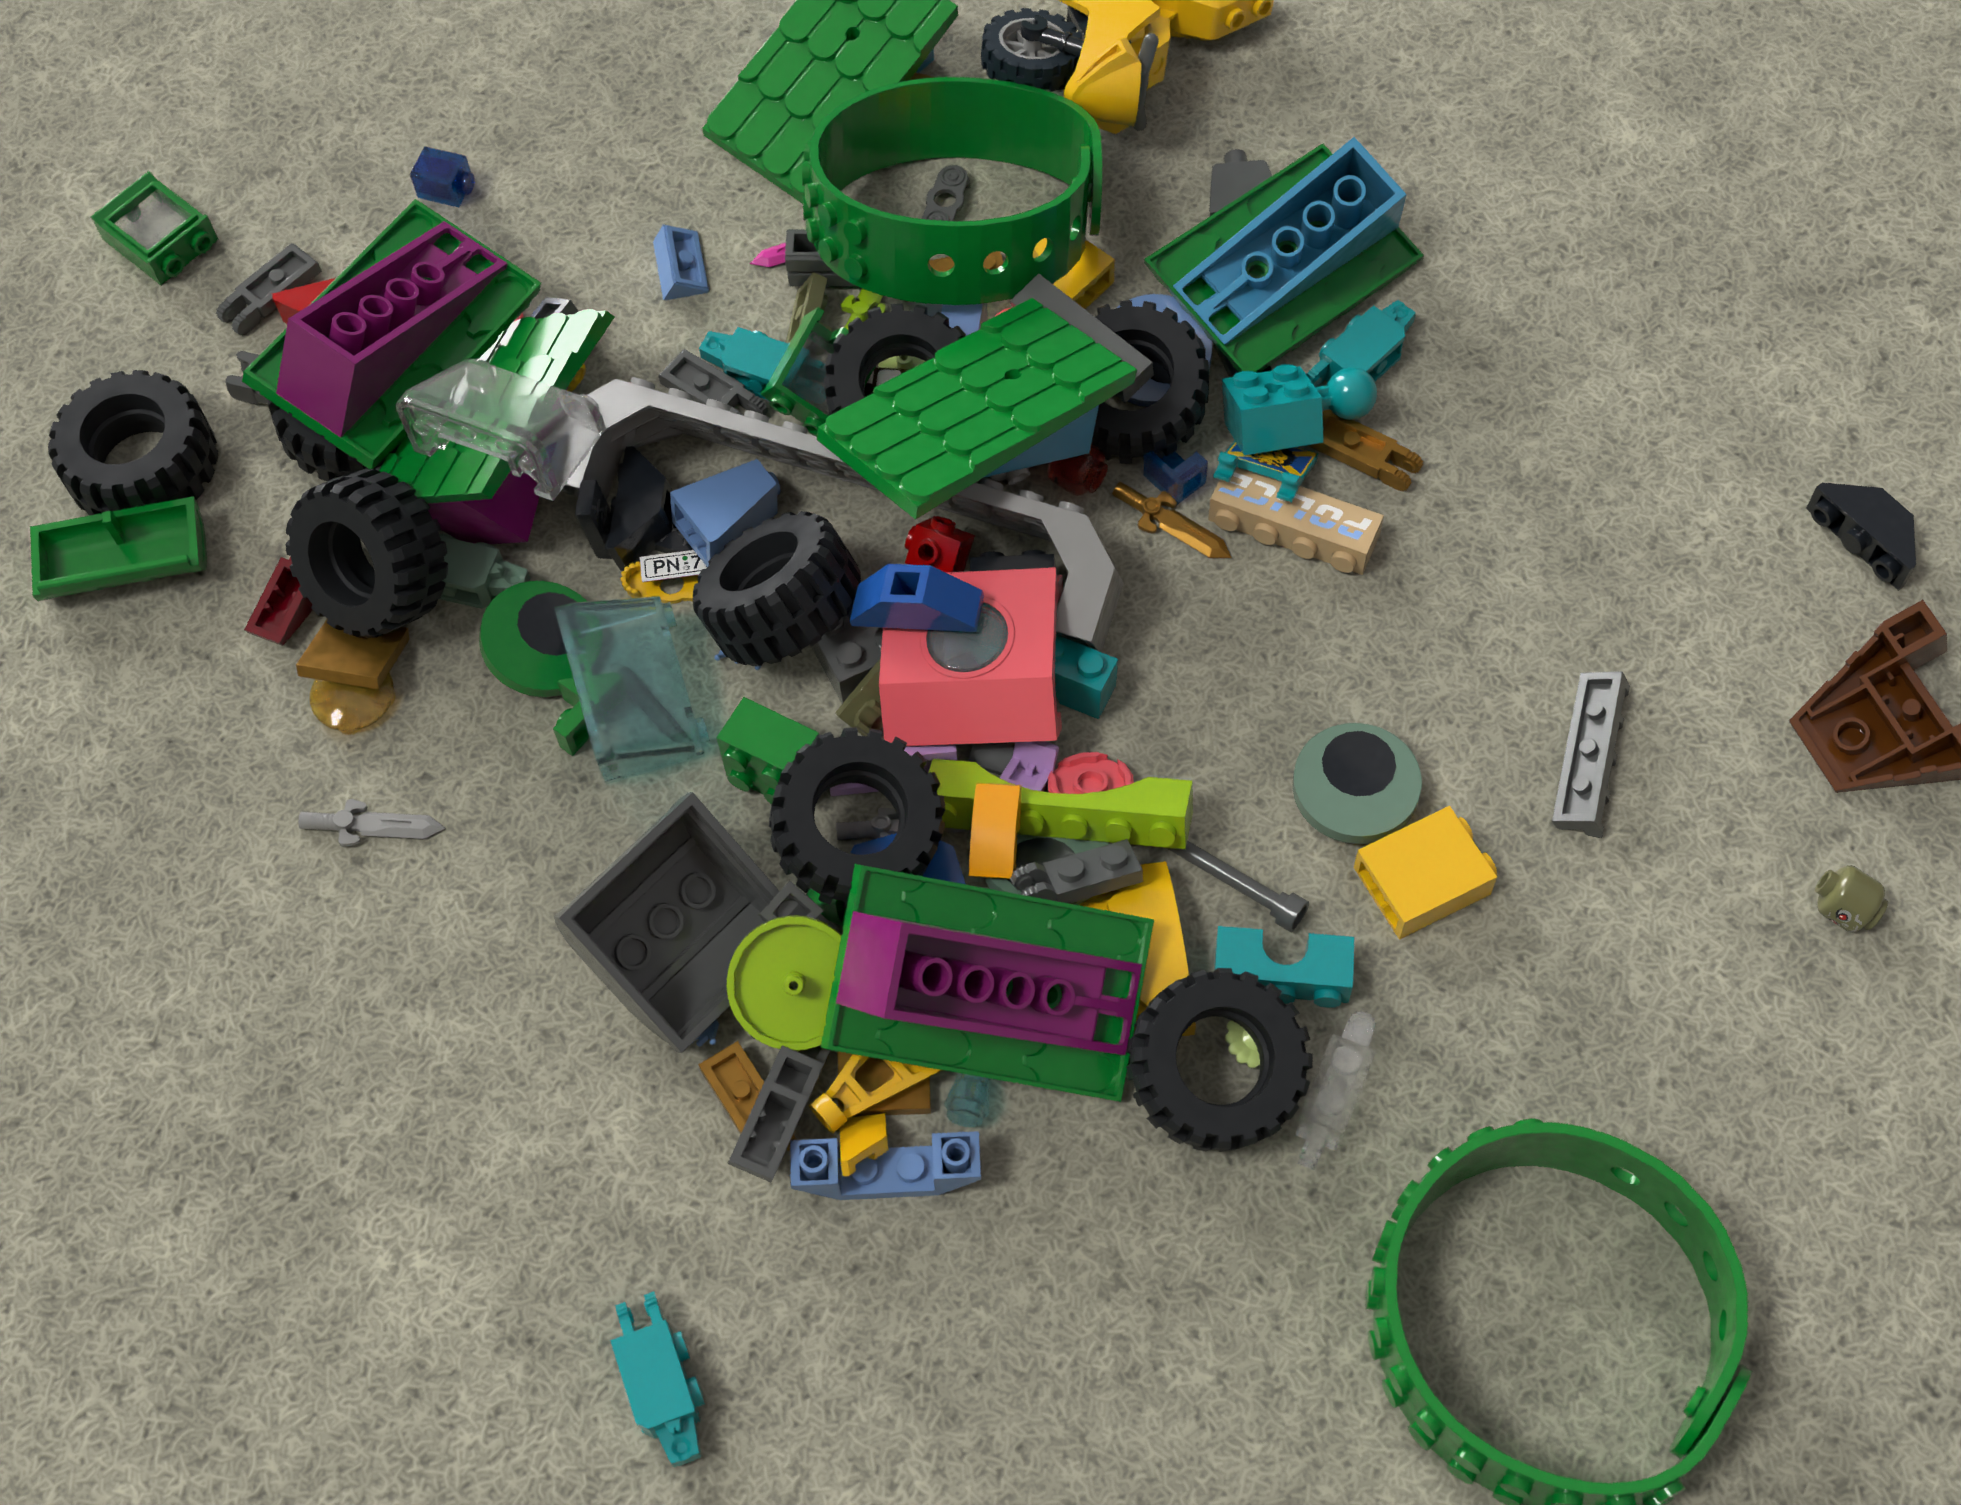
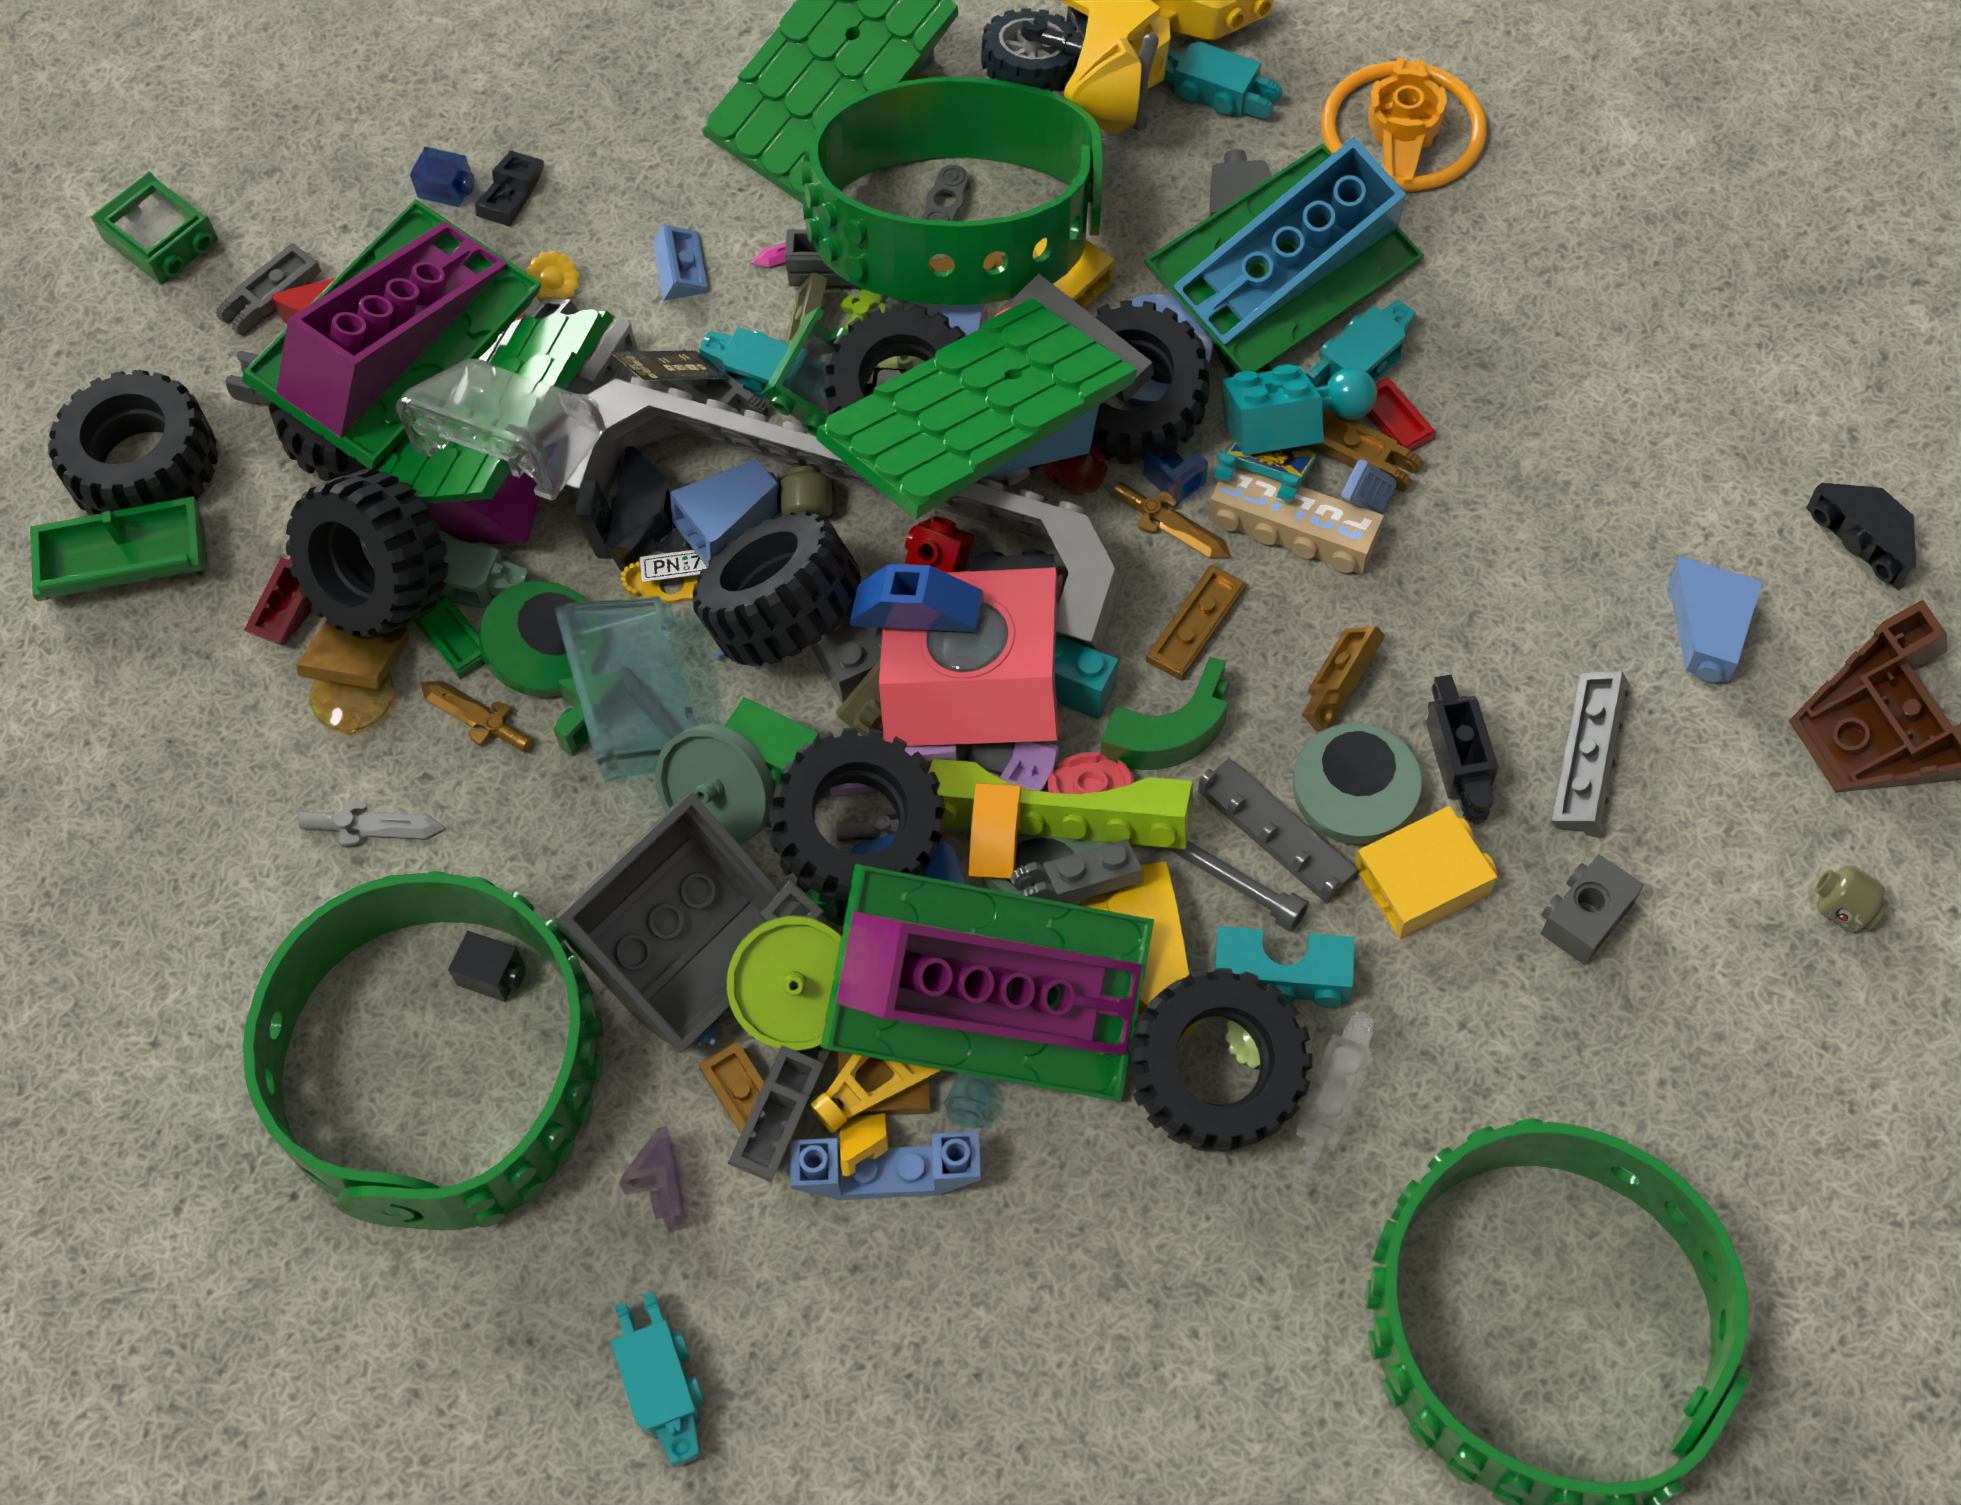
none -> green piece [243,871,603,1230]
none -> green tile [414,596,485,679]
none -> pearl gold sword [420,681,535,753]
none -> black brick [448,930,525,1002]
none -> black slope [475,150,544,226]
none -> yellow piece [526,251,580,302]
none -> light grey hinge [564,317,637,406]
none -> sticker [610,350,729,381]
none -> clear purple slope [619,1126,688,1232]
none -> sand green piece [655,724,774,845]
none -> olive head [780,466,834,519]
none -> green arch [1100,656,1230,770]
none -> pearl gold tile [1146,564,1247,681]
none -> teal hinge [1164,41,1283,119]
none -> dark grey hinge [1198,758,1358,904]
none -> pearl gold hinge [1302,626,1385,731]
none -> light orange piece [1321,58,1487,192]
none -> medium blue slope [1341,458,1397,514]
none -> red tile [1366,377,1436,452]
none -> black hinge [1426,674,1499,825]
none -> dark grey brick [1541,854,1644,966]
none -> medium blue slope [1668,556,1763,684]

